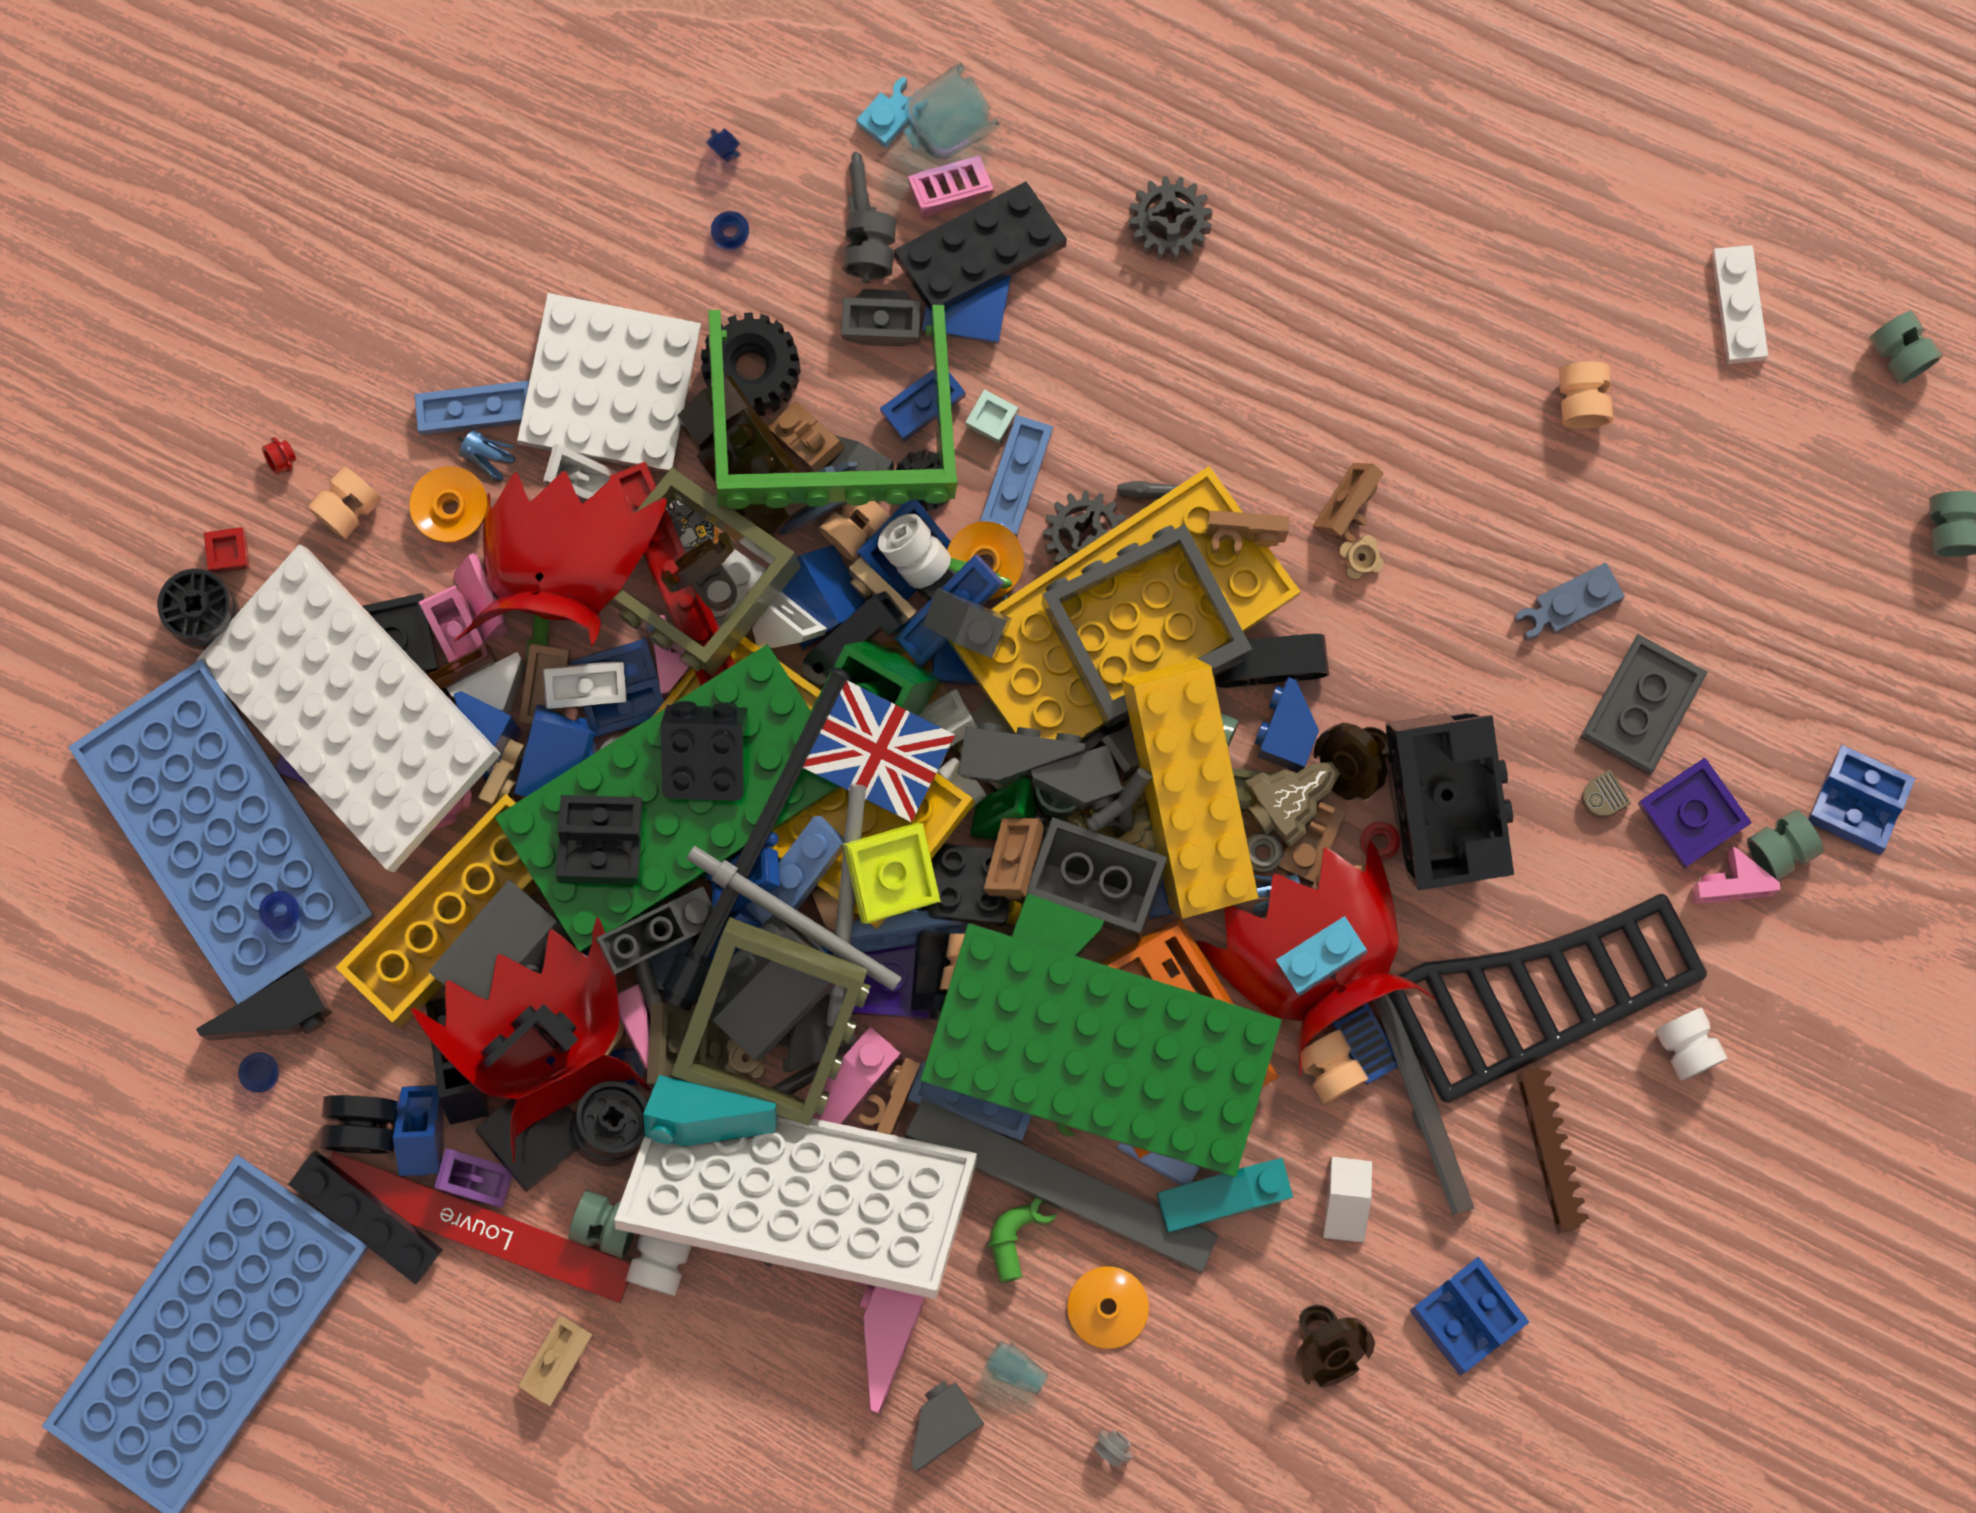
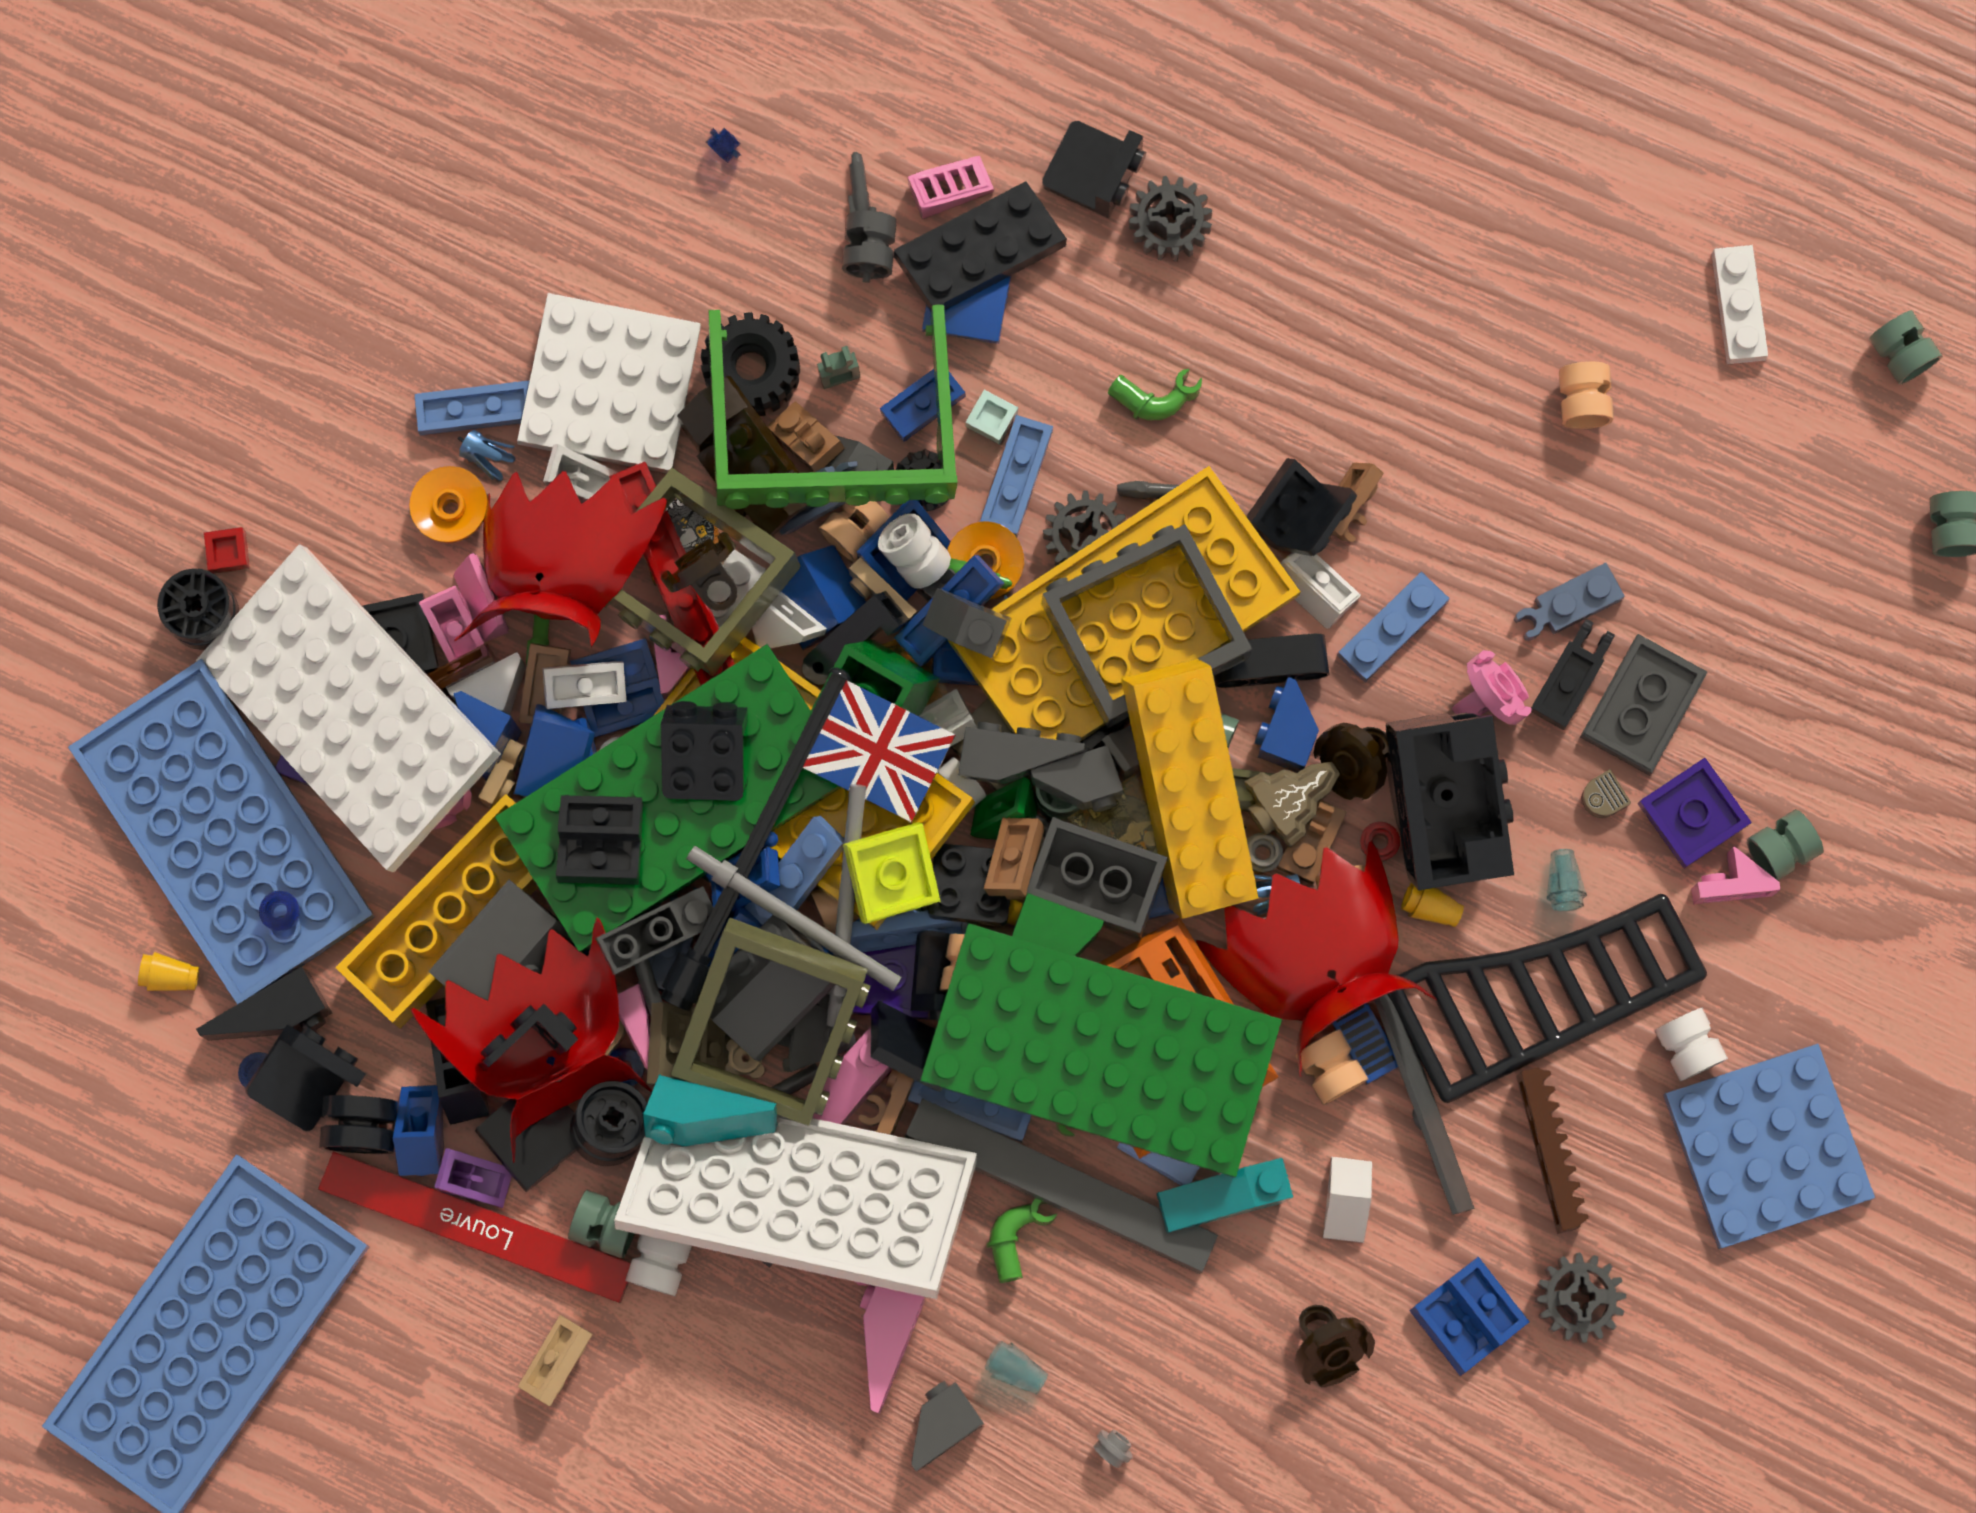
red plate [262,437,296,475] -> none
black plate [288,1150,443,1285] -> none
light nougat wheel [307,466,382,540] -> none
clear blue plate [711,211,750,250] -> none
dark grey slope [841,289,921,346] -> none
medium azure plate [856,77,923,148] -> none
clear light blue cylinder [903,62,1001,159] -> none
light orange dish [1067,1266,1149,1349] -> none
dark grey piece [1086,768,1152,832] -> none
medium nougat plate [1206,511,1289,555] -> none
medium azure plate [1276,916,1368,996] -> none
tan plate [1339,535,1384,579] -> none
blue slope [1808,745,1915,855] -> none
none -> yellow cone [138,952,199,991]
none -> black bracket [245,1024,366,1131]
none -> sand green plate [817,346,861,389]
none -> black tile [871,1000,943,1092]
none -> black bracket [1042,121,1147,218]
none -> bright green piece [1108,369,1202,420]
none -> black bracket [1246,458,1357,556]
none -> white slope [1280,553,1361,629]
none -> medium blue plate [1337,571,1450,683]
none -> yellow cone [1401,882,1464,927]
none -> bright pink tile [1452,650,1531,725]
none -> black hinge [1531,619,1615,730]
none -> dark grey gear [1535,1253,1626,1343]
none -> clear light blue cone [1547,849,1587,911]
none -> medium blue plate [1663,1044,1875,1249]

